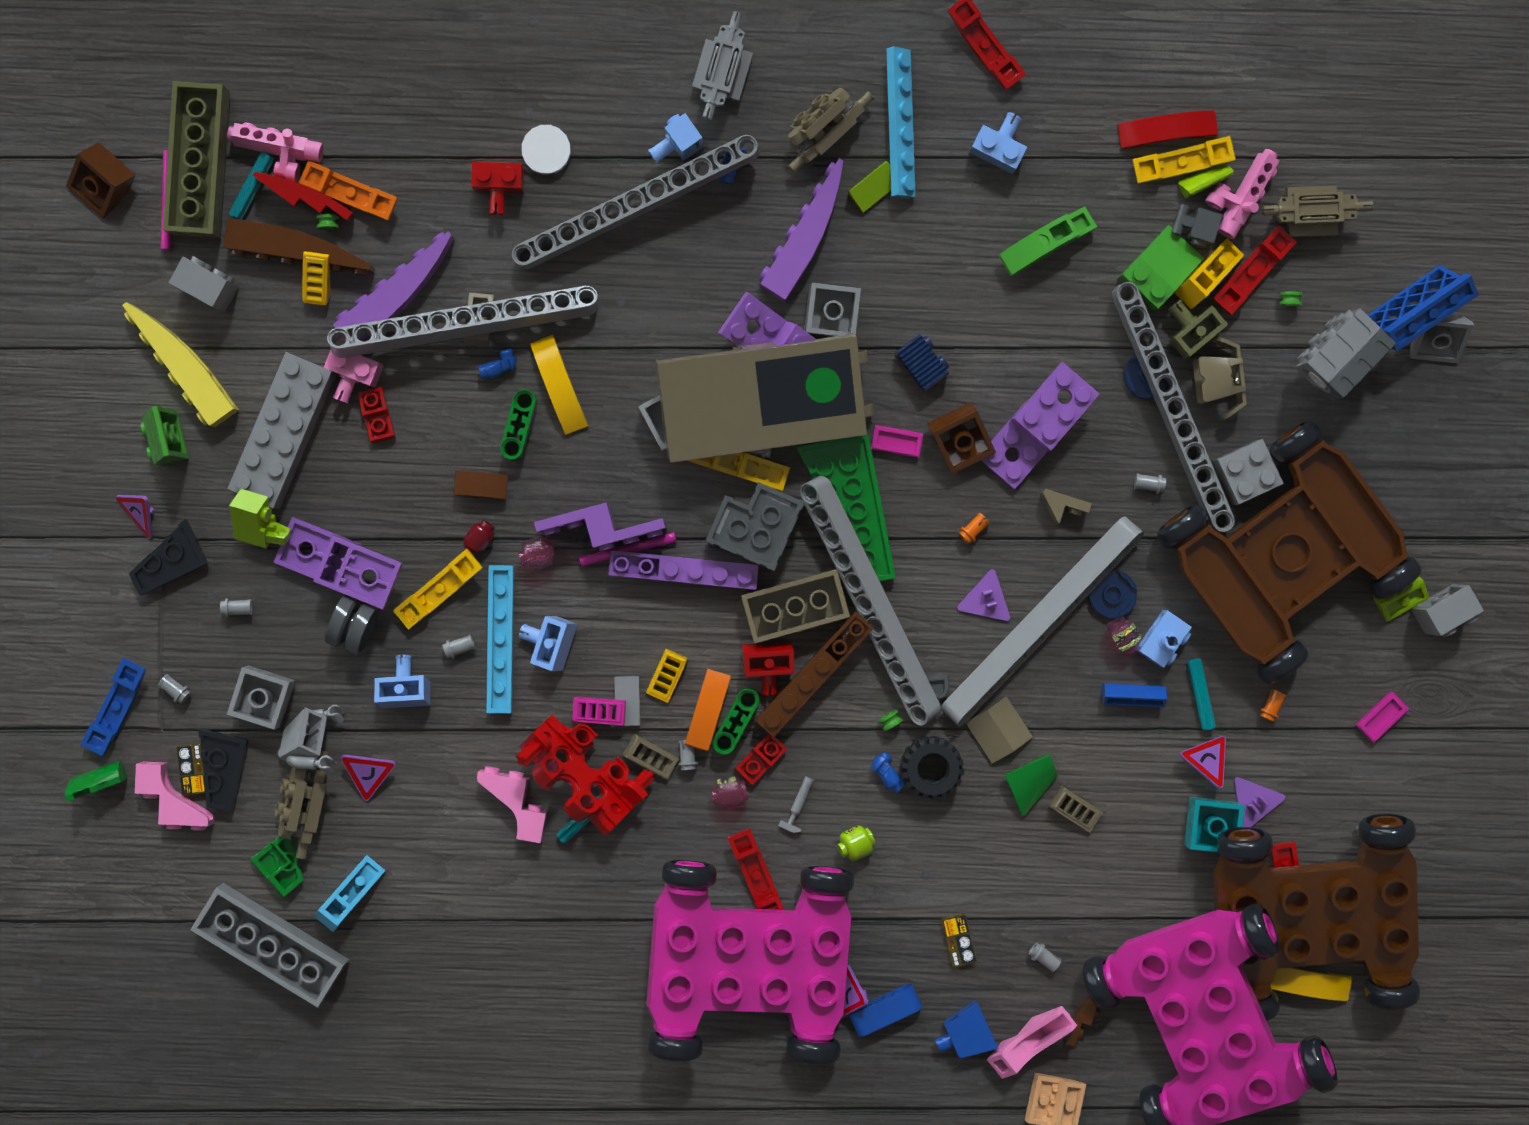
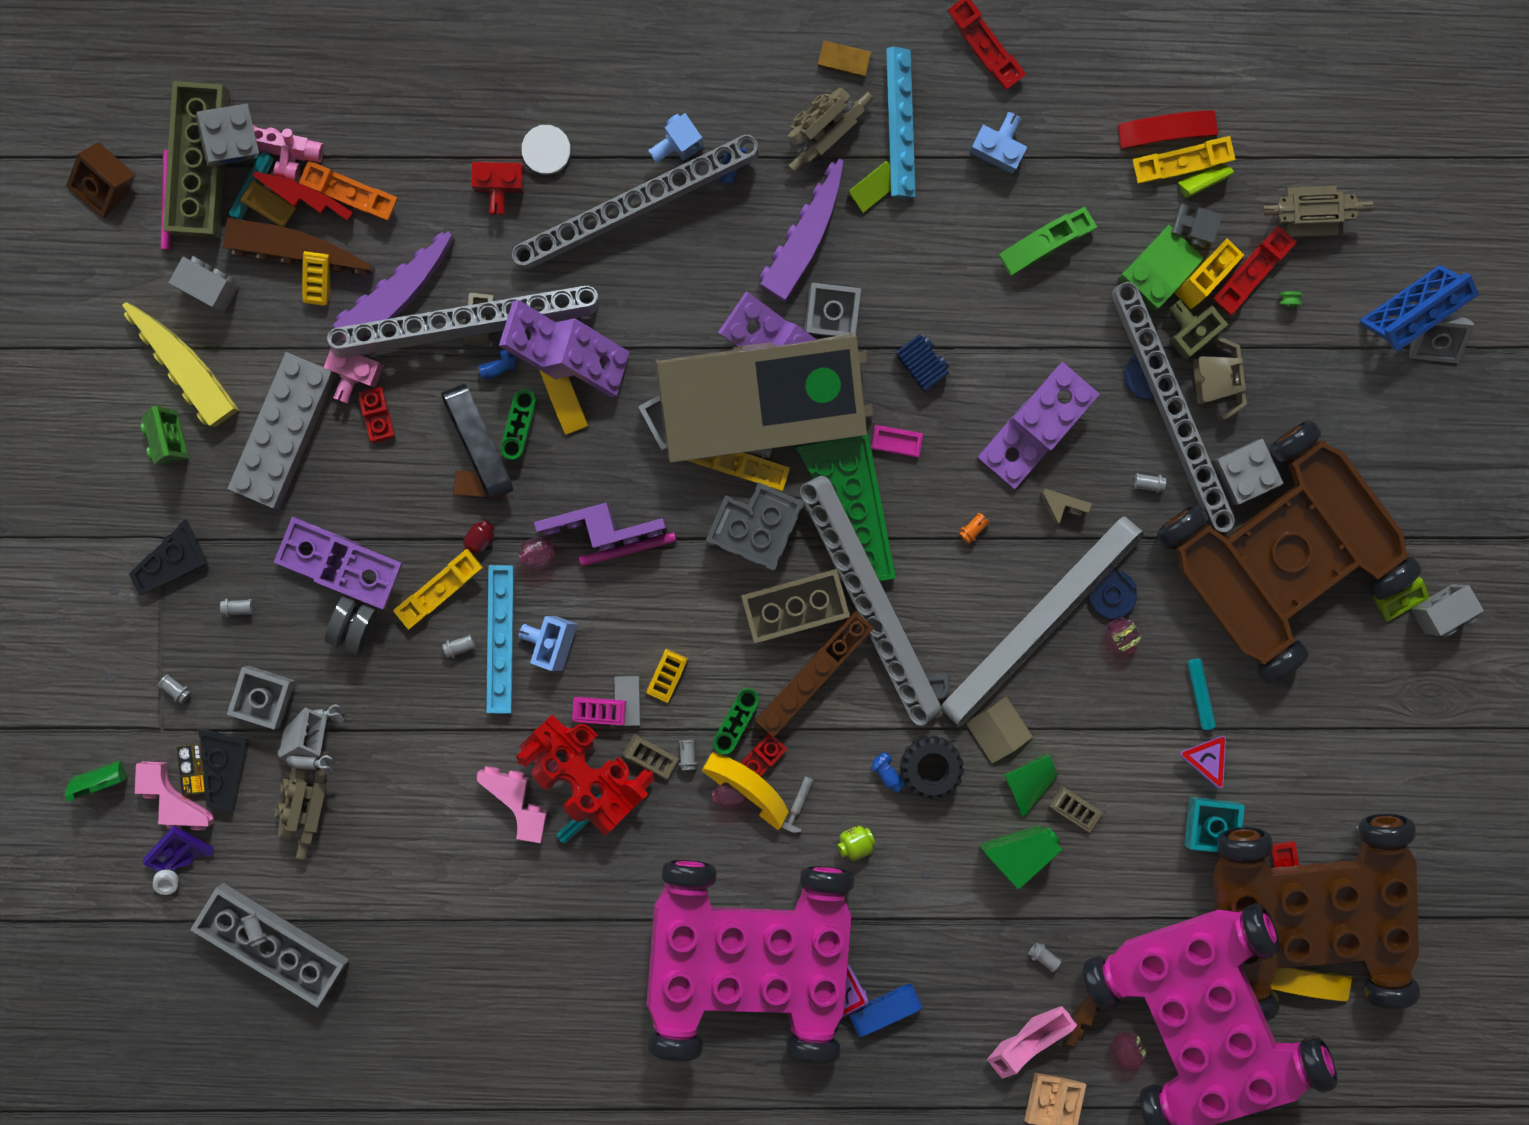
blue slope [80,658,146,756] -> none
piece [115,495,154,539] -> none
lime hinge [229,489,291,548] -> none
green slope [249,836,303,897] -> none
medium azure slope [314,855,386,932] -> none
bright green bush [316,214,339,230] -> none
piece [341,755,396,801] -> none
light blue brick [374,655,430,709] -> none
medium lavender slope [609,551,759,590] -> none
orange slope [684,669,731,752] -> none
light grey piece [692,11,753,120] -> none
red slope [727,828,784,910] -> none
red brick [742,641,795,696] -> none
bright green bush [878,709,903,731] -> none
reddish brown slope [927,402,996,474] -> none
blue torso [935,1000,998,1058] -> none
tile [941,913,977,967] -> none
medium lavender piece [957,569,1010,621] -> none
blue piece [1101,683,1167,708] -> none
light blue brick [1135,610,1192,668] -> none
bright pink piece [1205,149,1279,239] -> none
medium lavender piece [1234,777,1285,827] -> none
orange pin [1260,689,1287,722] -> none
light grey piece [1294,308,1396,401] -> none
dark pink tile [1355,691,1409,743] -> none
none -> dark purple wing [143,826,213,872]
none -> white tile [153,870,179,895]
none -> light grey brick [196,103,259,167]
none -> pearl gold tile [240,180,296,227]
none -> light grey pin [240,913,266,947]
none -> black beam [441,384,513,501]
none -> medium lavender bracket [499,300,629,397]
none -> yellow slope [701,752,789,830]
none -> pearl gold tile [818,41,871,78]
none -> green slope [980,825,1063,890]
none -> clear pink head [1110,1031,1147,1070]

